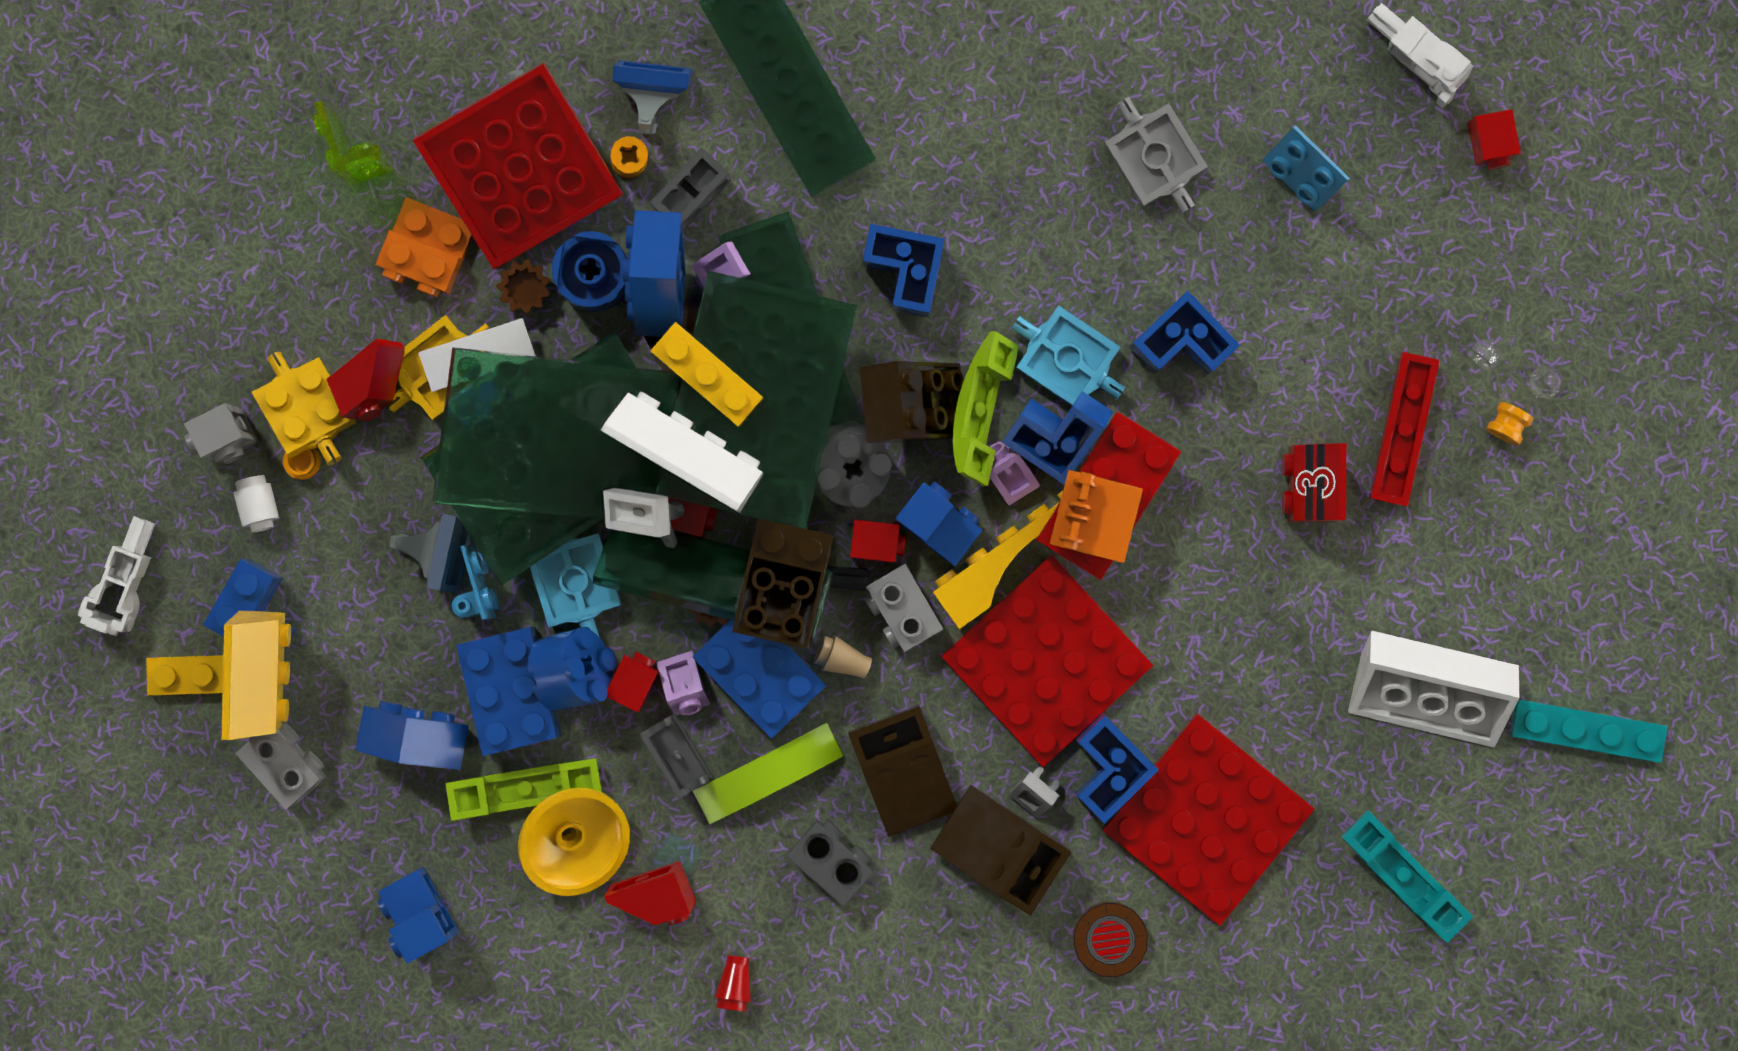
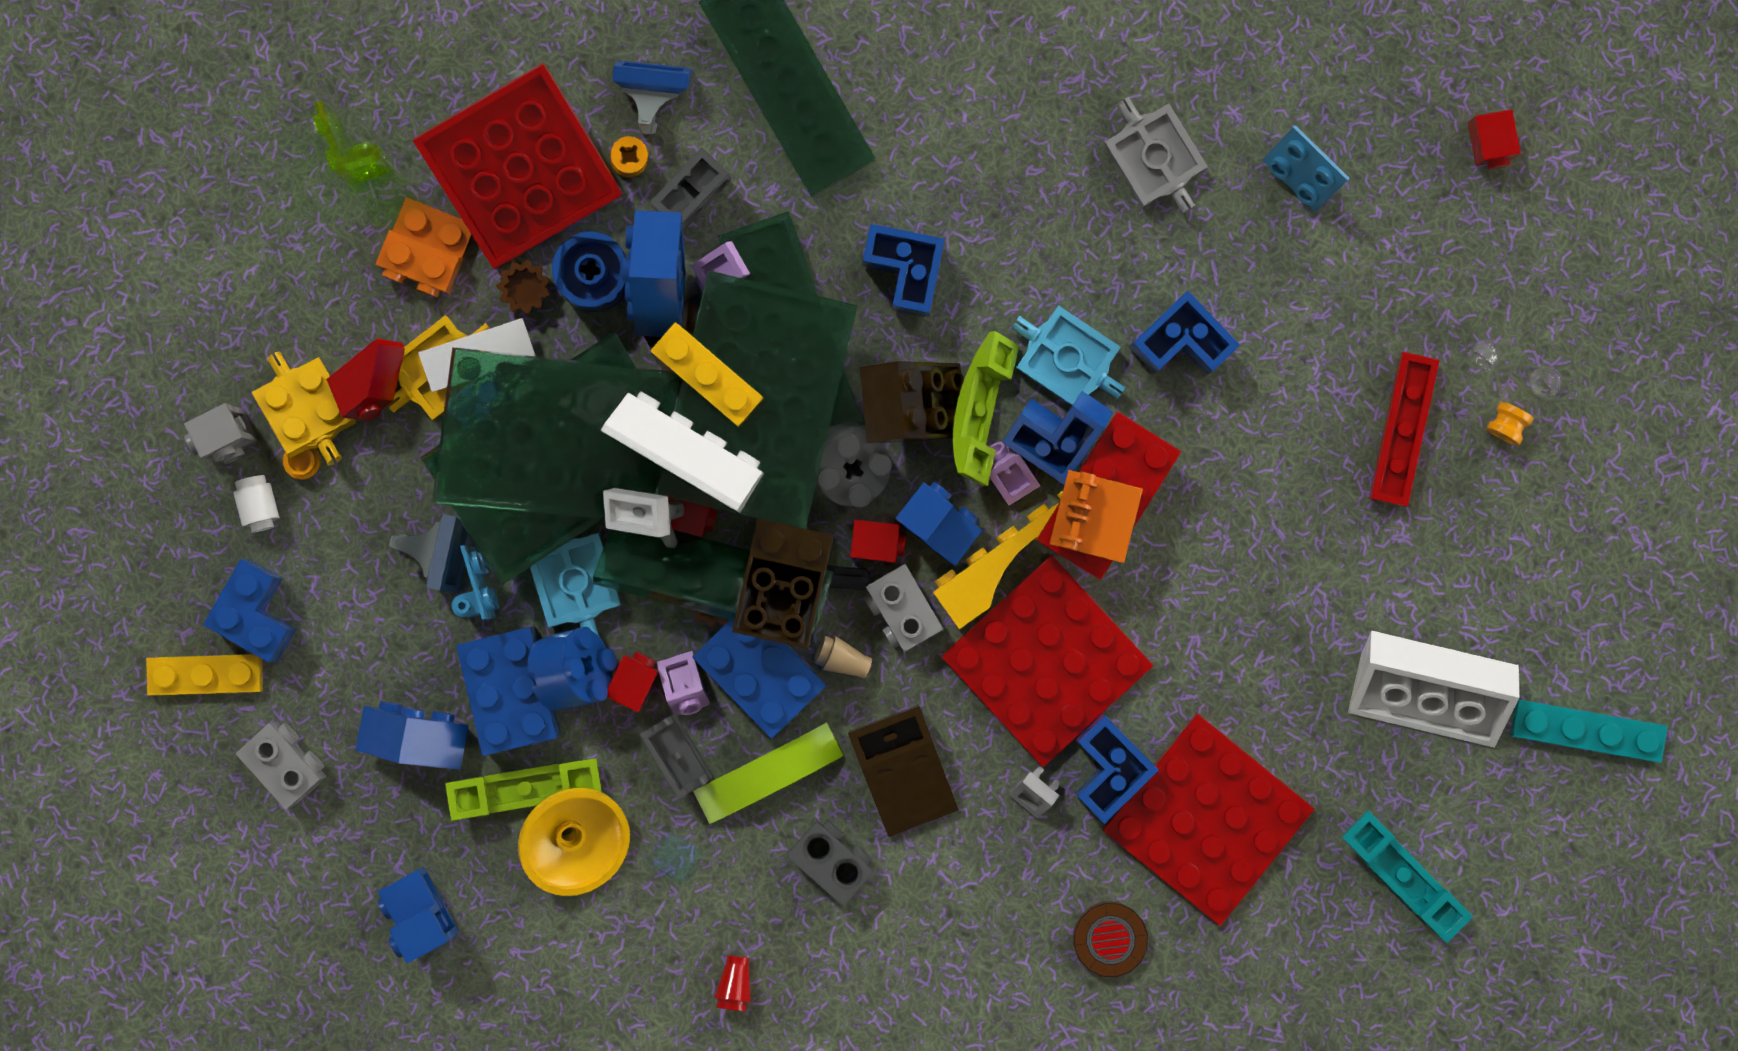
white piece [78,516,155,636] -> none
yellow slope [221,611,291,740] -> none
red slope [604,861,696,926] -> none
dark brown slope [930,784,1072,916] -> none
red slope [1282,443,1347,522] -> none
white piece [1367,3,1473,109] -> none

